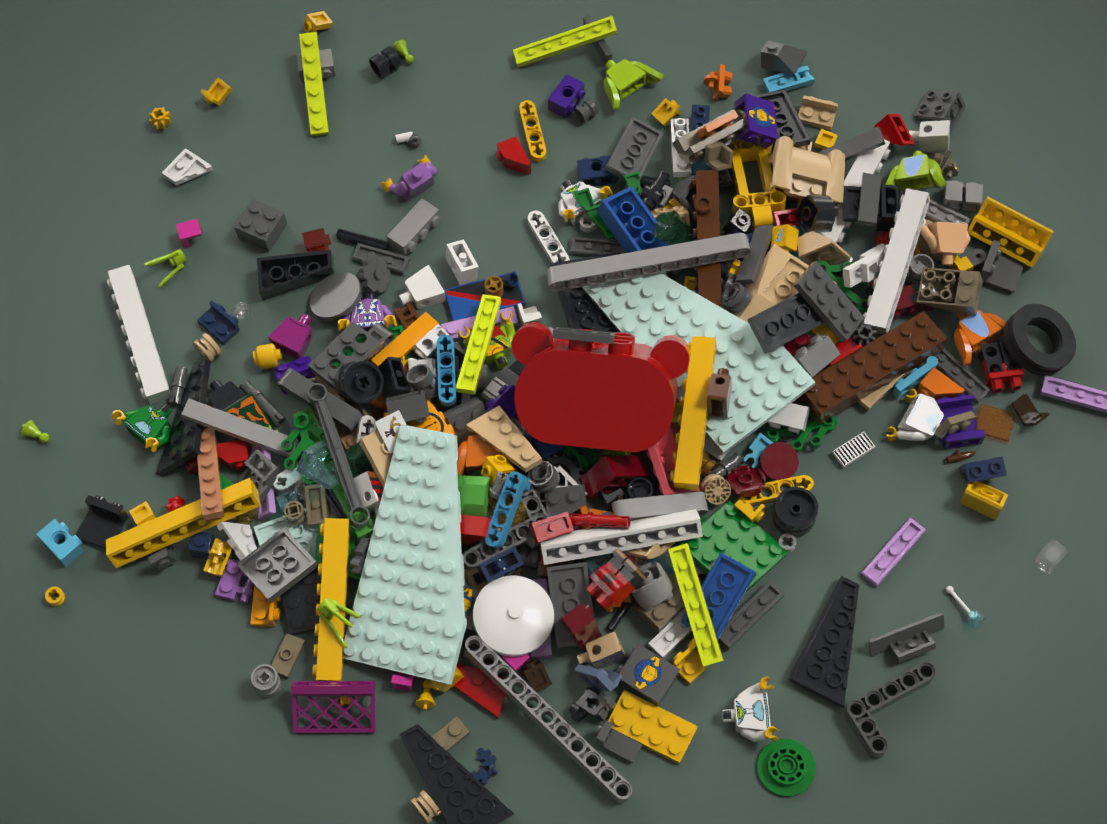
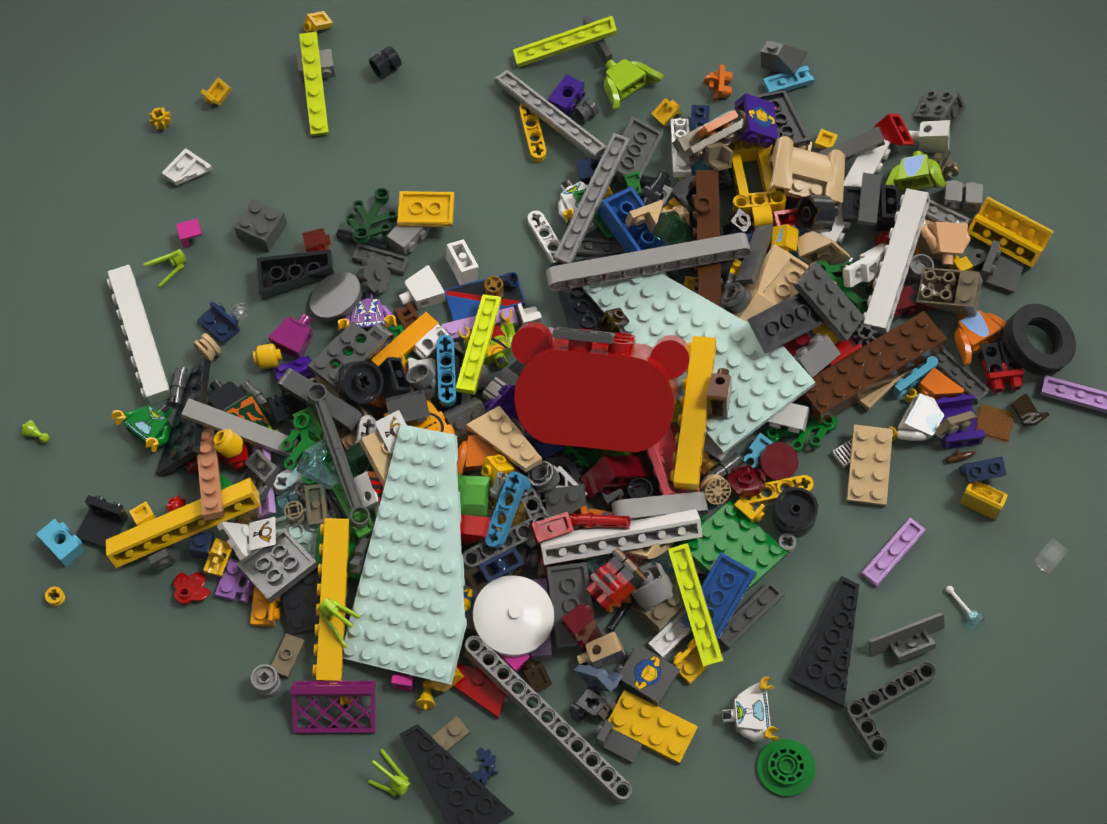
medium lavender torso [381,155,437,202] -> none
lime piece [393,40,414,64] -> none
arm [395,132,421,147] -> none
tan wheel [410,790,441,824] -> none
red slope [495,136,531,175] -> none
tan bracket [798,96,838,131] -> none
none -> red plate [173,572,211,605]
none -> yellow head [213,429,243,458]
none -> white sticker [249,517,276,551]
none -> black bracket [261,392,307,424]
none -> dark green plant [346,188,398,244]
none -> lime plant [368,749,411,797]
none -> yellow tile [397,191,455,227]
none -> light grey tile [495,70,607,160]
none -> light grey tile [553,133,630,264]
none -> dark brown bracket [597,308,629,333]
none -> tan slope [625,200,663,233]
none -> tan plate [846,424,893,506]

